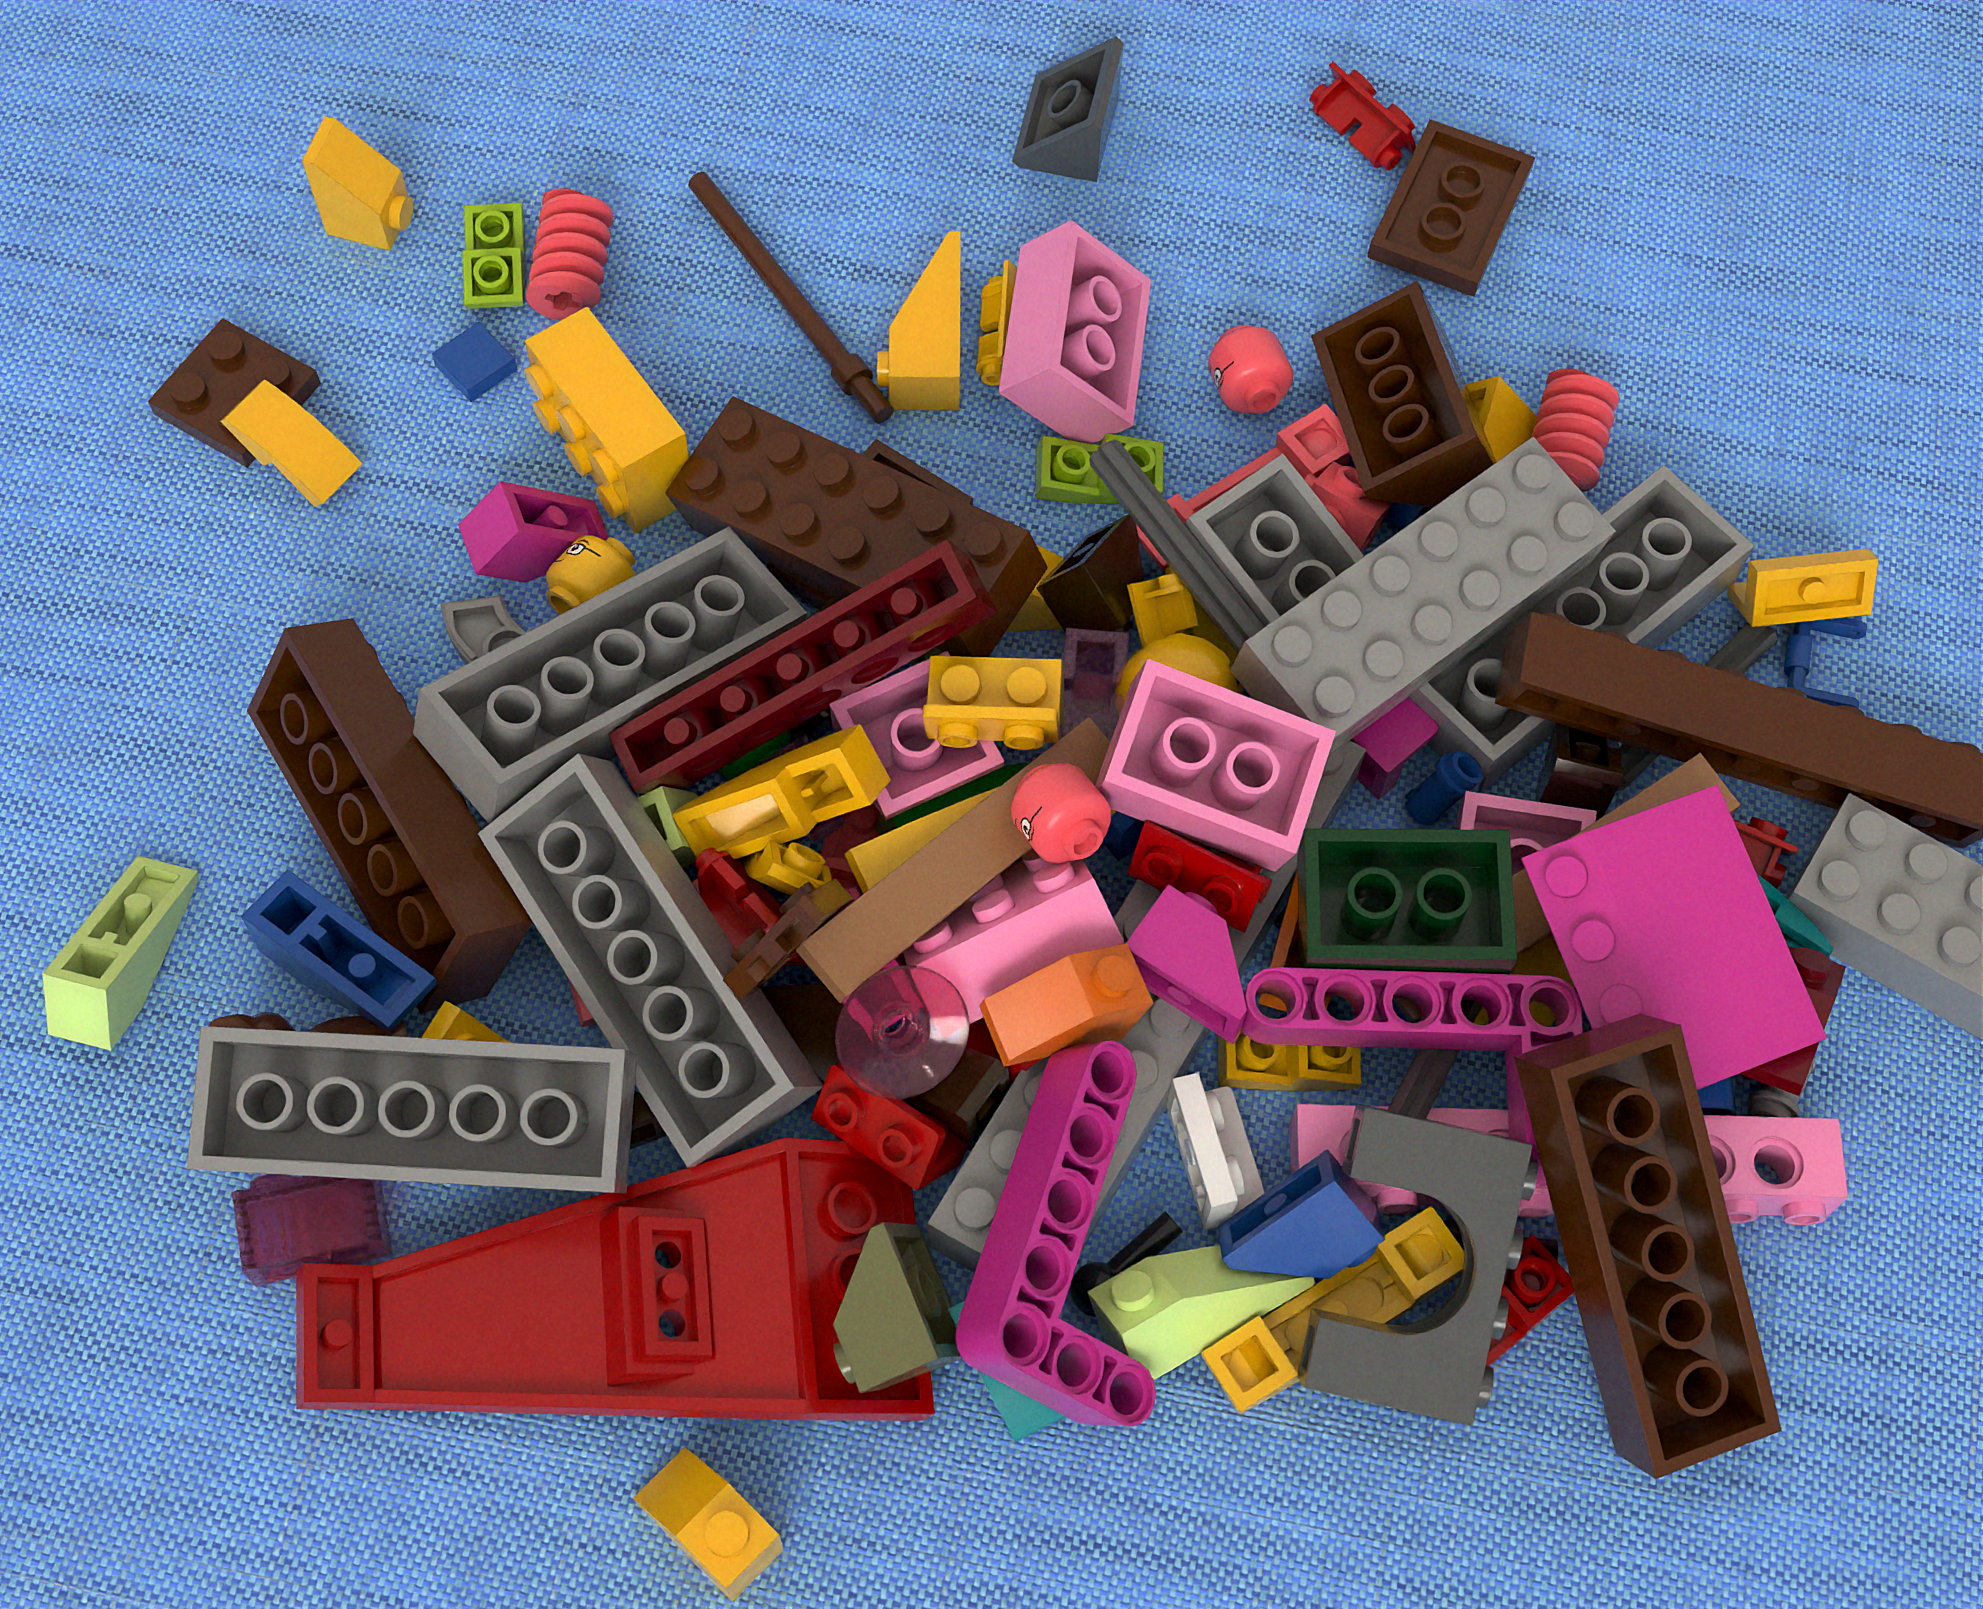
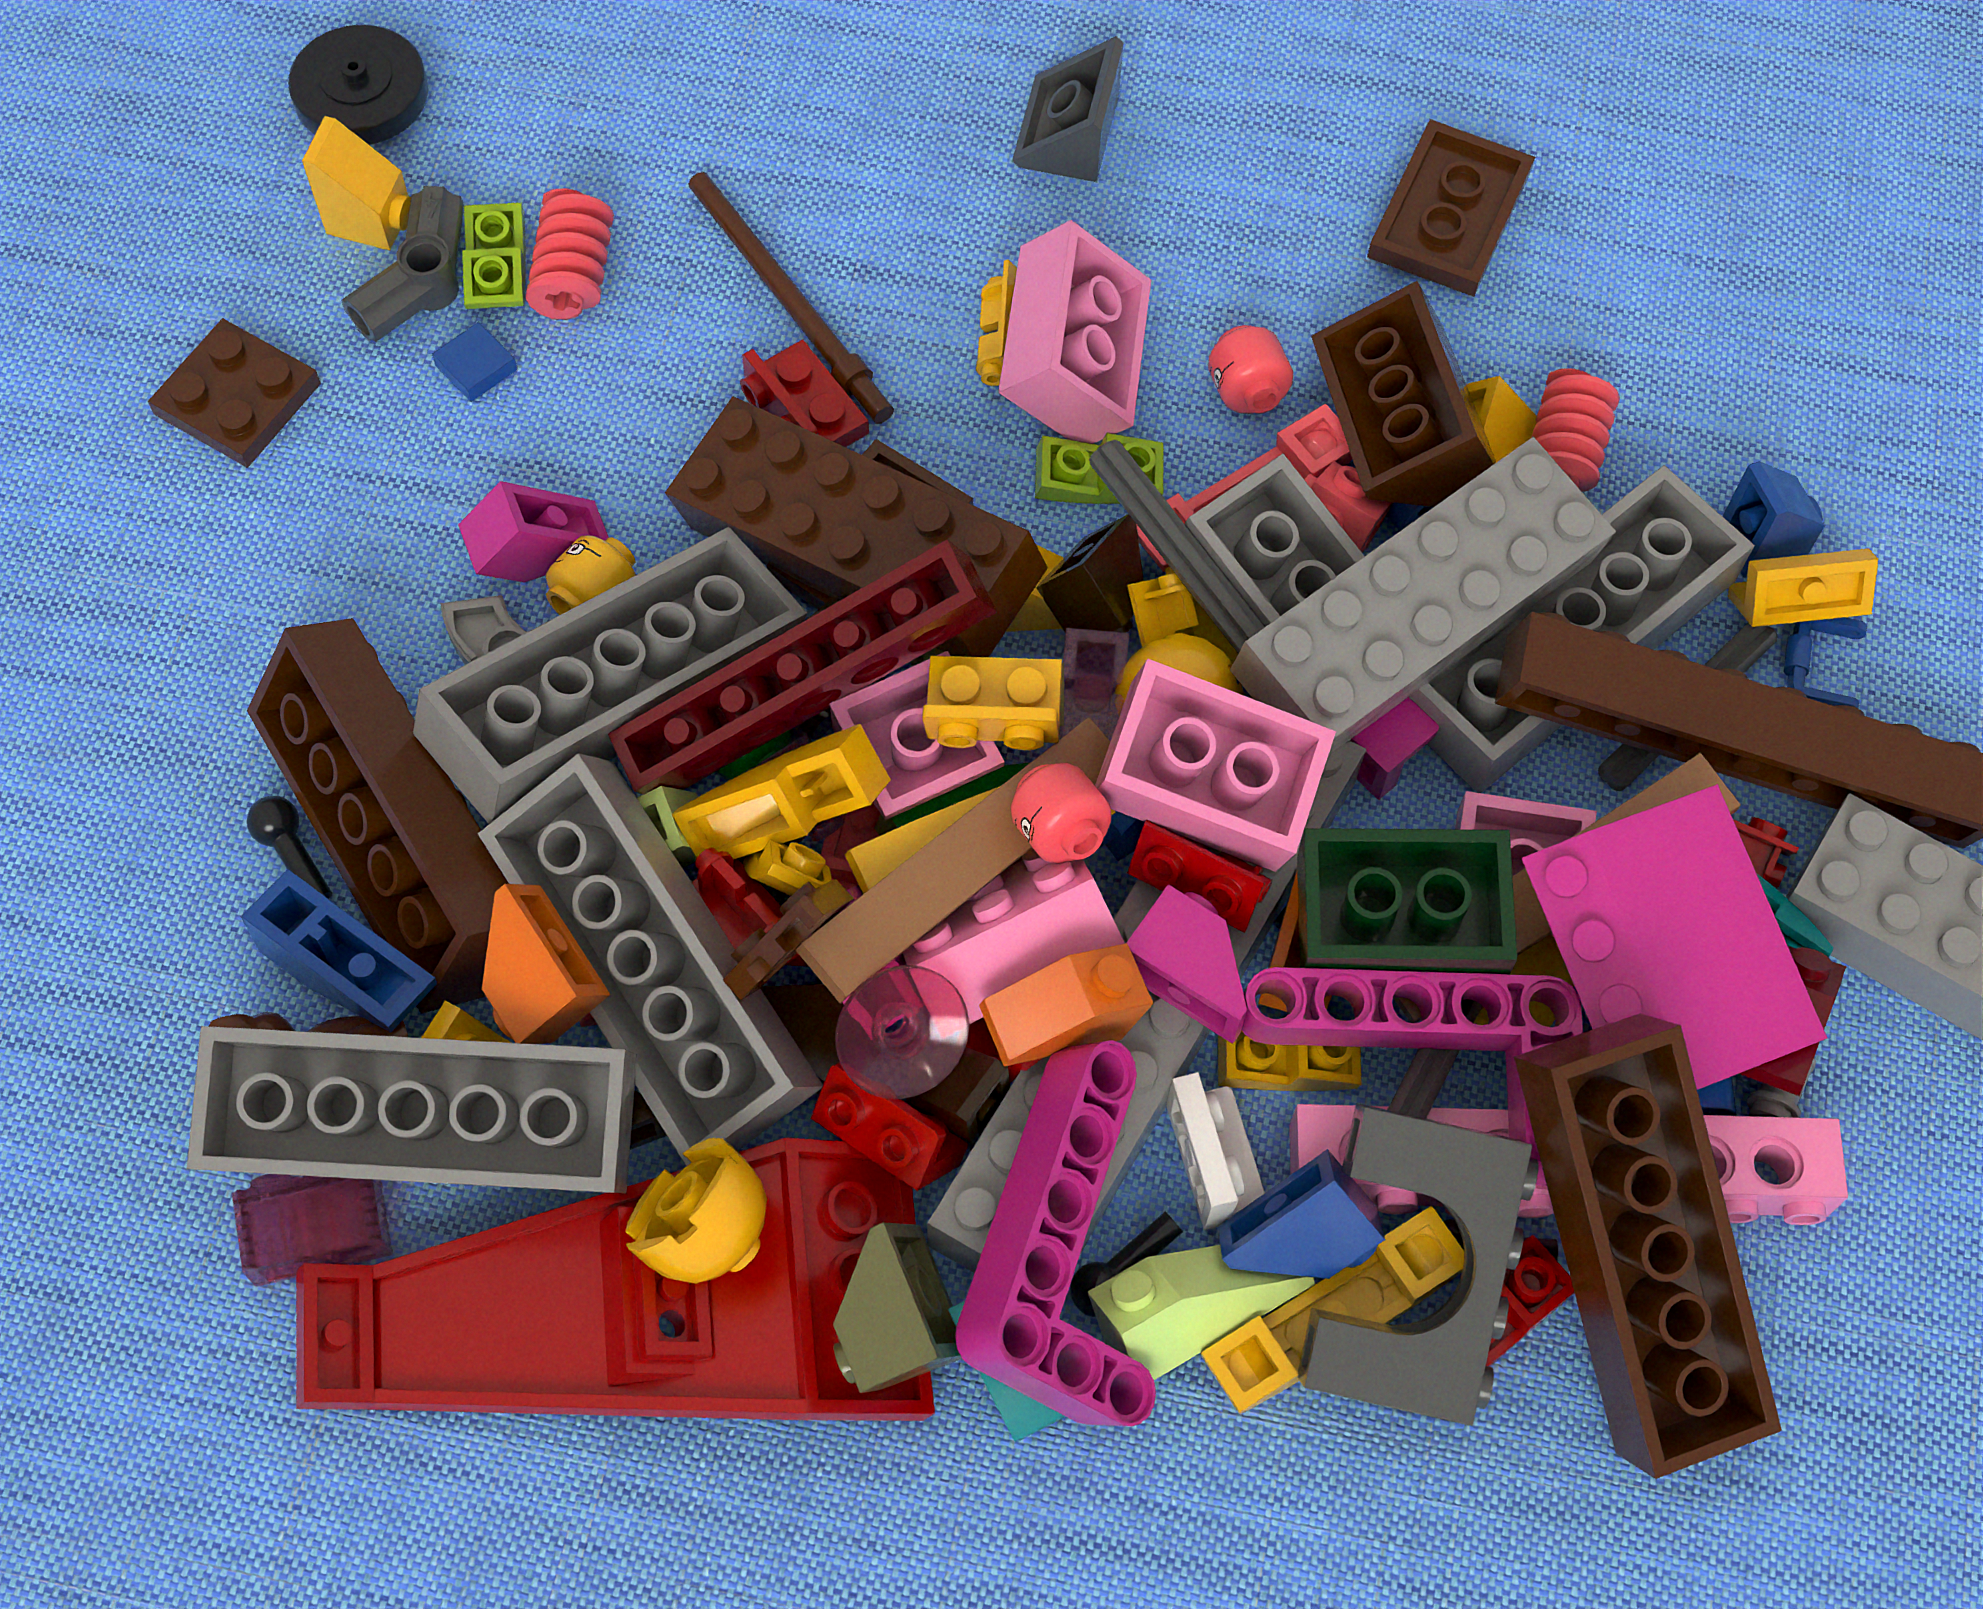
yellowish green slope [42,856,199,1051] -> none
yellow slope [221,380,363,507] -> none
yellow brick [524,306,689,534] -> none
yellow slope [633,1447,784,1602] -> none
yellow slope [877,231,961,410] -> none
red hinge [1309,61,1416,171] -> none
blue pin [1405,751,1483,826] -> none
dark brown slope [1535,723,1623,822] -> none
none -> black bar [246,796,332,899]
none -> black wheel [288,25,428,145]
none -> dark grey piece [341,186,464,342]
none -> orange slope [482,884,611,1044]
none -> yellow cylinder [626,1138,767,1283]
none -> red bracket [740,339,869,447]
none -> blue slope [1722,461,1825,578]

